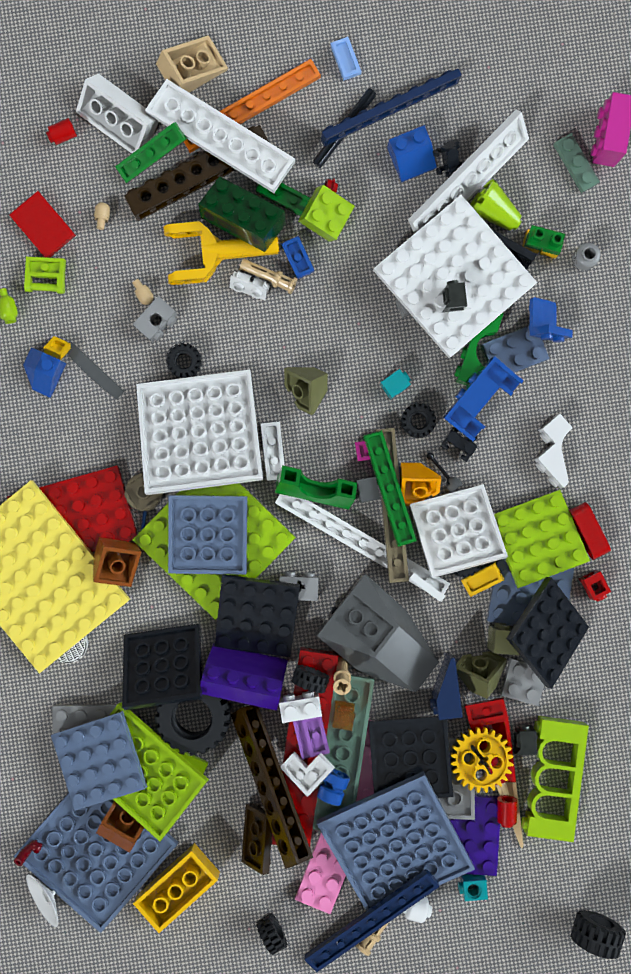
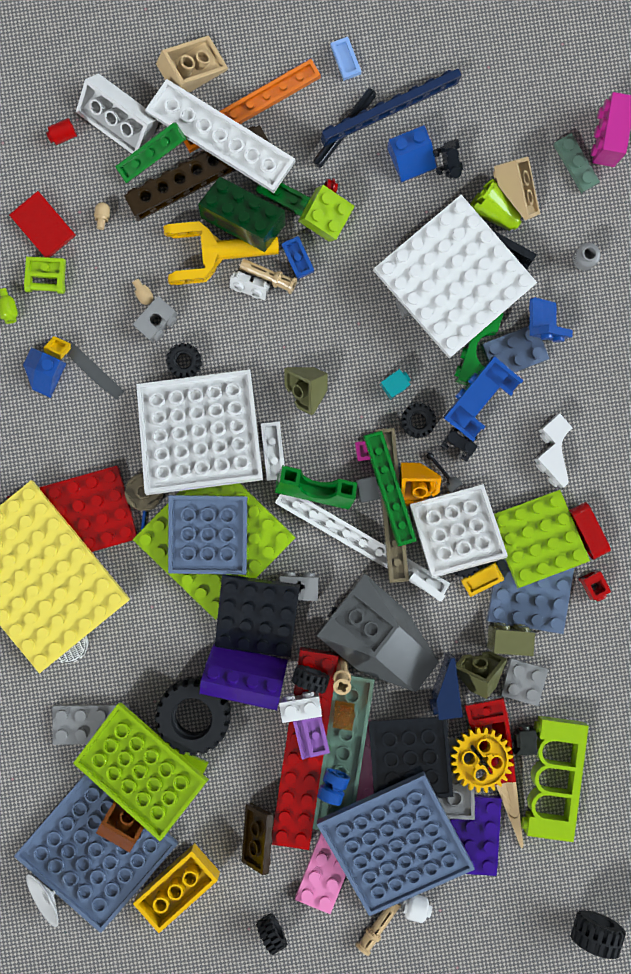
dark red arm [14,840,43,866] -> none
sand blue plate [51,711,148,811] -> none
dark orange slope [93,537,141,587] -> none
black plate [122,623,202,710] -> none
dark brown brick [231,705,313,869] -> none
white plate [280,752,335,797] -> none
dark blue plate [304,869,439,972] -> none
white plate [408,109,529,234] -> none
pearl dark grey window [442,280,467,312] -> none
teal brick [458,874,488,901] -> none
red brick [497,795,517,828] -> none
black plate [506,577,589,689] -> none
green hips [522,225,565,259] -> none
none -> tan slope [493,157,540,220]

